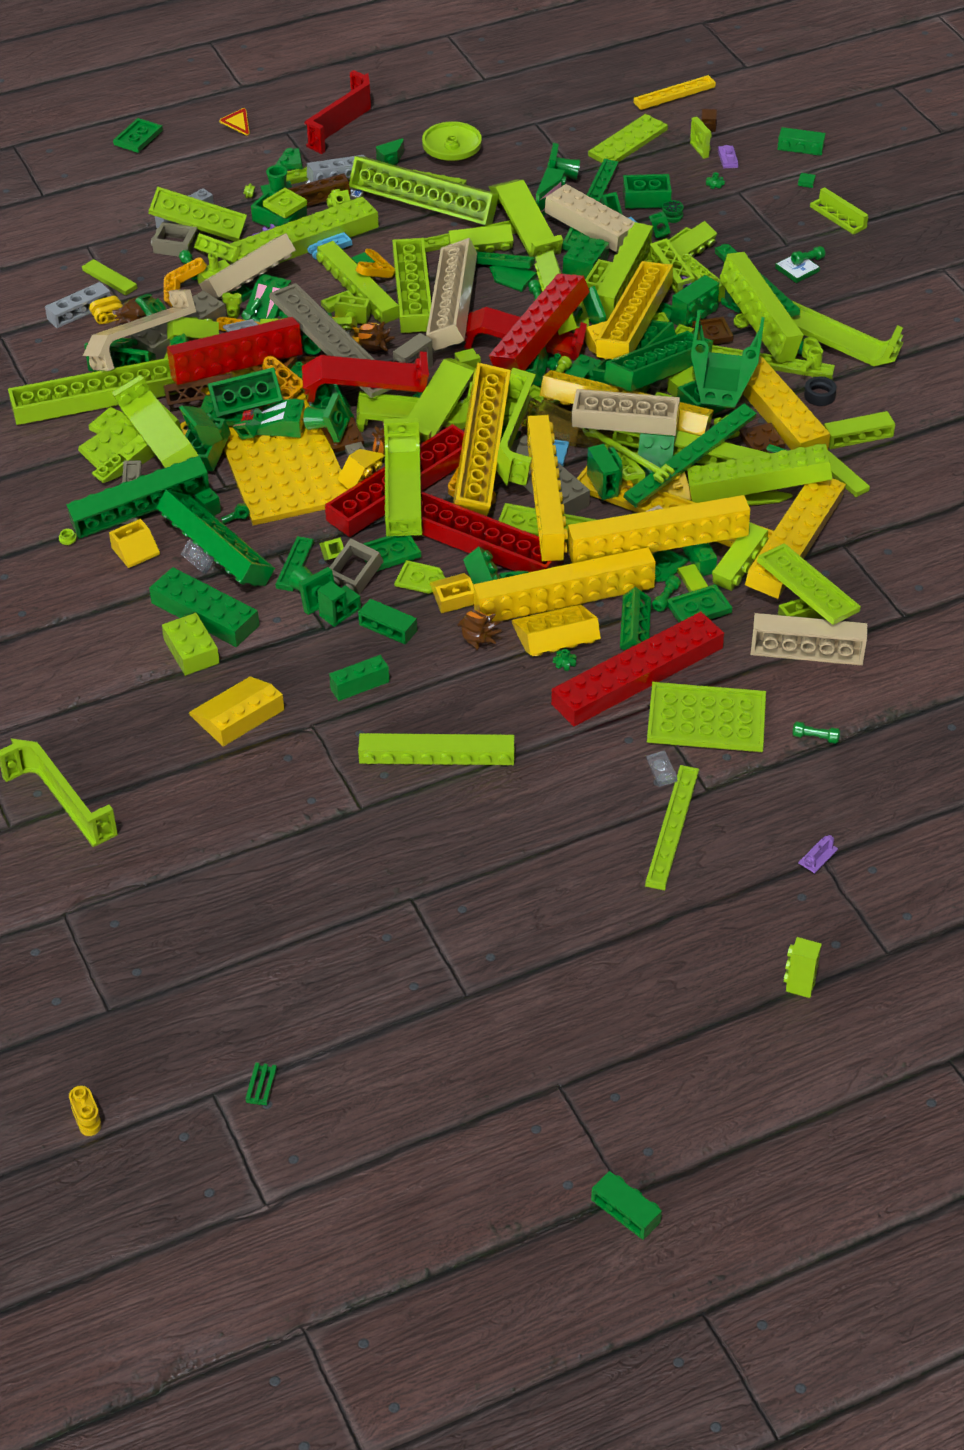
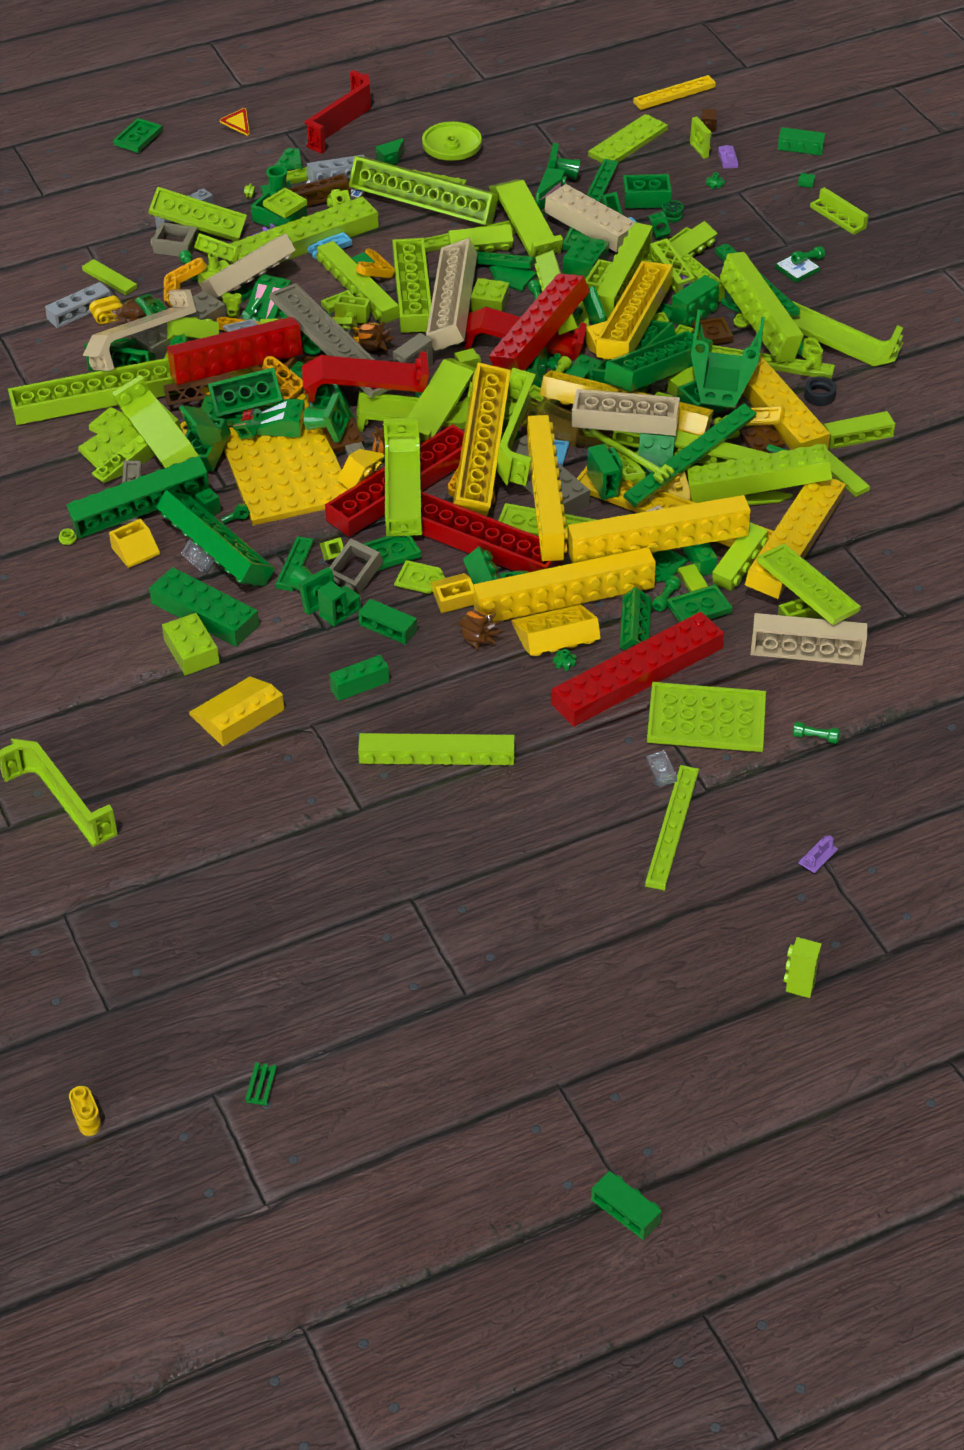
none -> lime brick [470,278,509,312]
none -> yellow tile [745,406,785,426]

